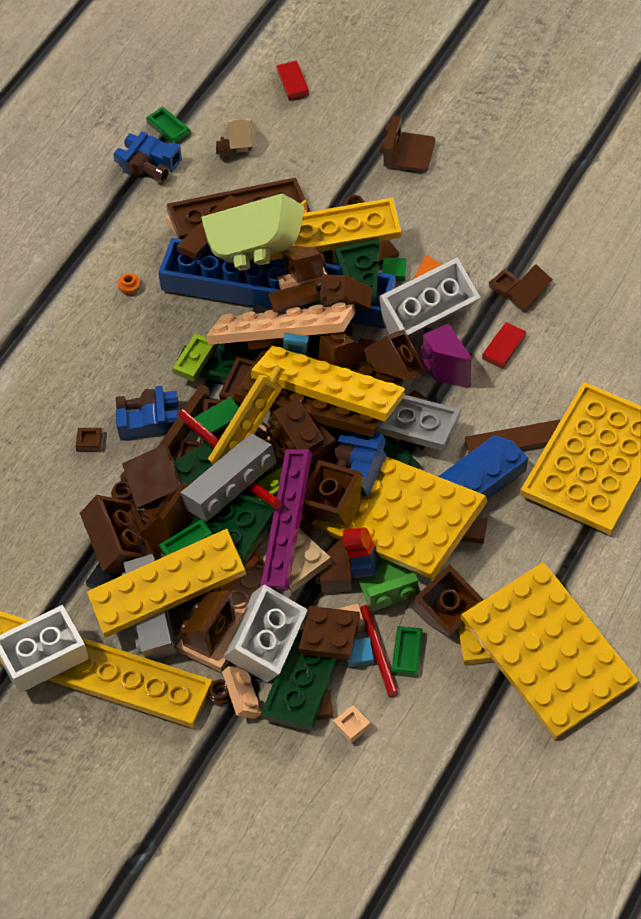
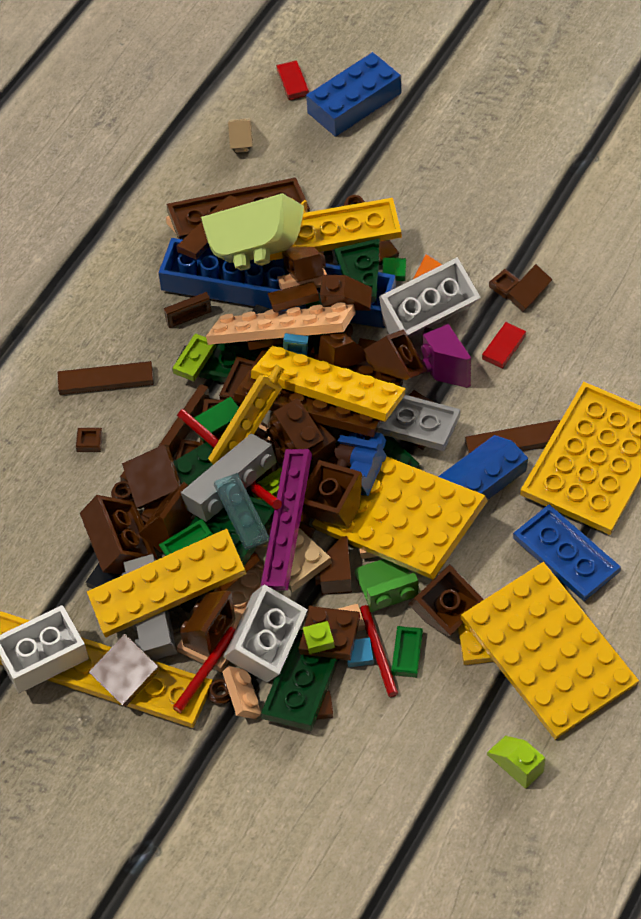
blue hips [113,131,182,183] -> none
blue hips [116,386,179,441] -> none
orange plate [117,273,141,295] -> none
green tile [146,106,191,144] -> none
reddish brown plate [216,137,230,159] -> none
light nougat plate [333,705,371,743] -> none
leg [342,527,381,578] -> none
reddish brown bracket [380,116,436,172] -> none
reddish brown tile [461,517,488,544] -> none
none -> reddish brown tile [58,361,154,395]
none -> tile [89,634,161,707]
none -> reddish brown tile [164,292,212,328]
none -> red bar [173,627,236,713]
none -> clear light blue tile [213,473,269,550]
none -> lime plate [302,621,335,654]
none -> blue brick [306,52,402,137]
none -> lime slope [487,735,545,789]
none -> blue plate [513,504,621,602]

